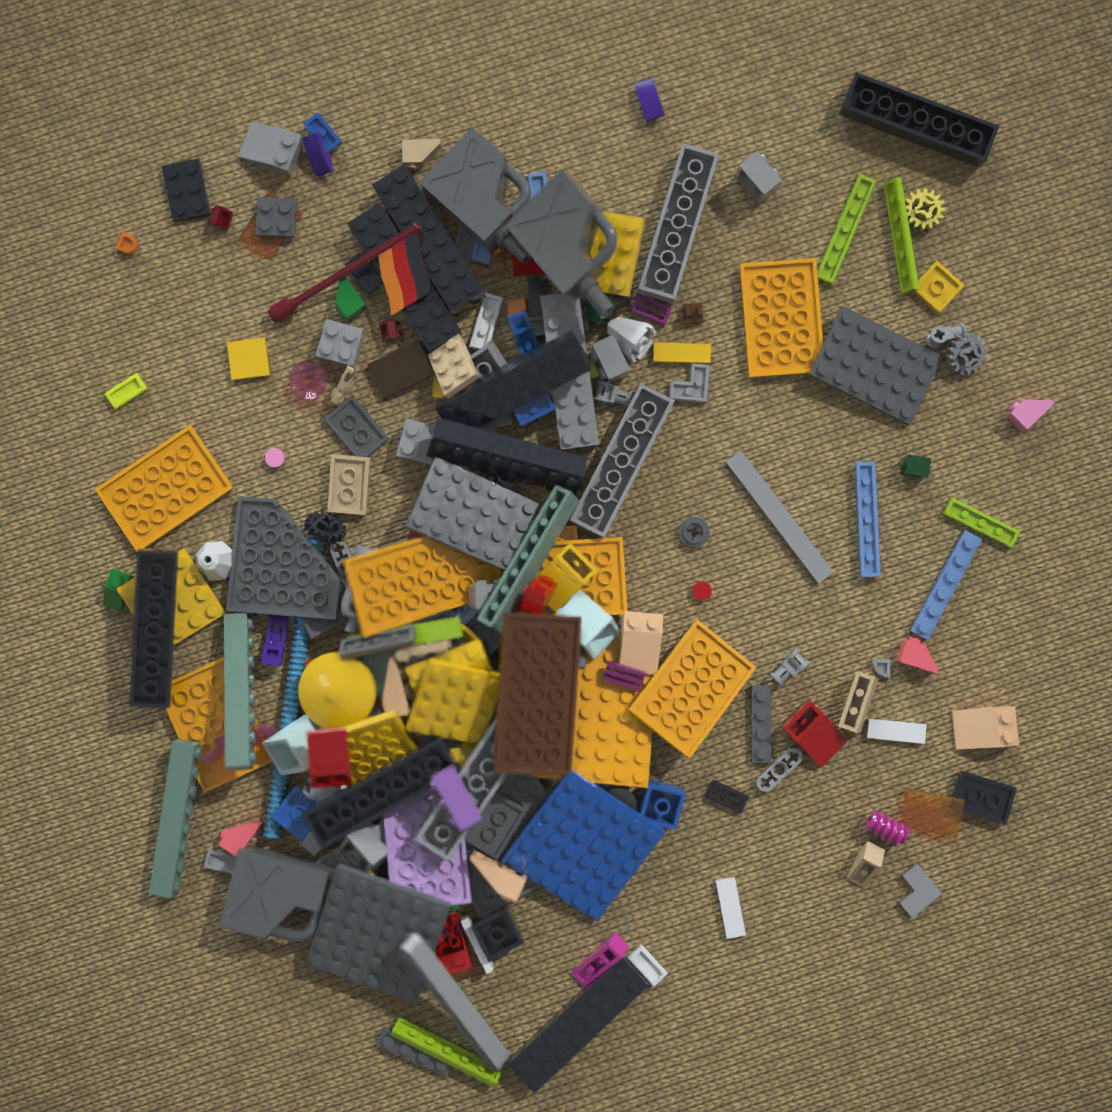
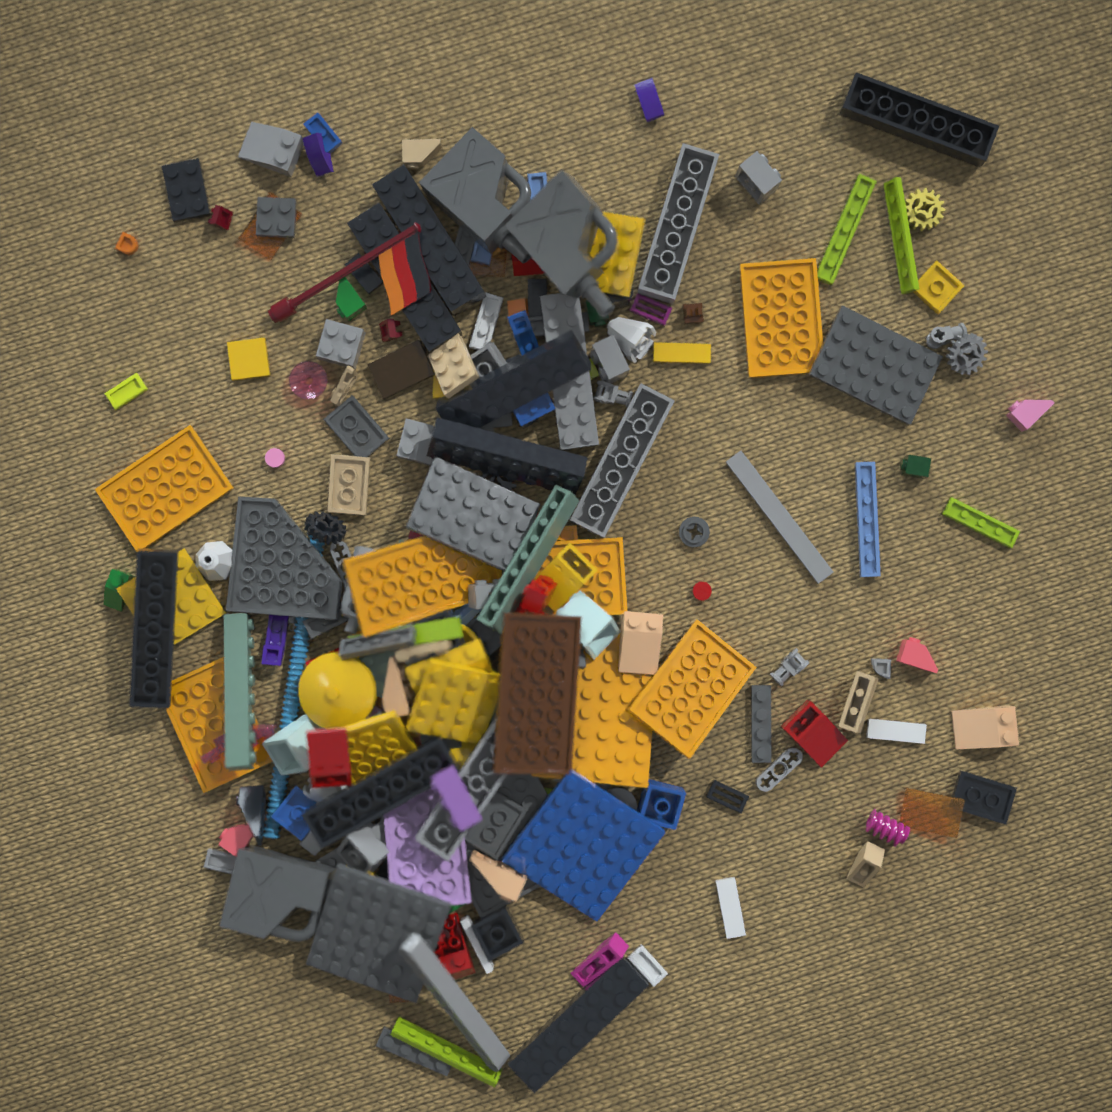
sand green brick [149,738,203,898] -> none
magenta tile [603,660,646,691] -> none
light grey tile [669,363,710,403] -> none
light grey tile [899,863,942,918] -> none
medium blue plate [910,530,982,640] -> none
none -> black slope [236,785,267,846]

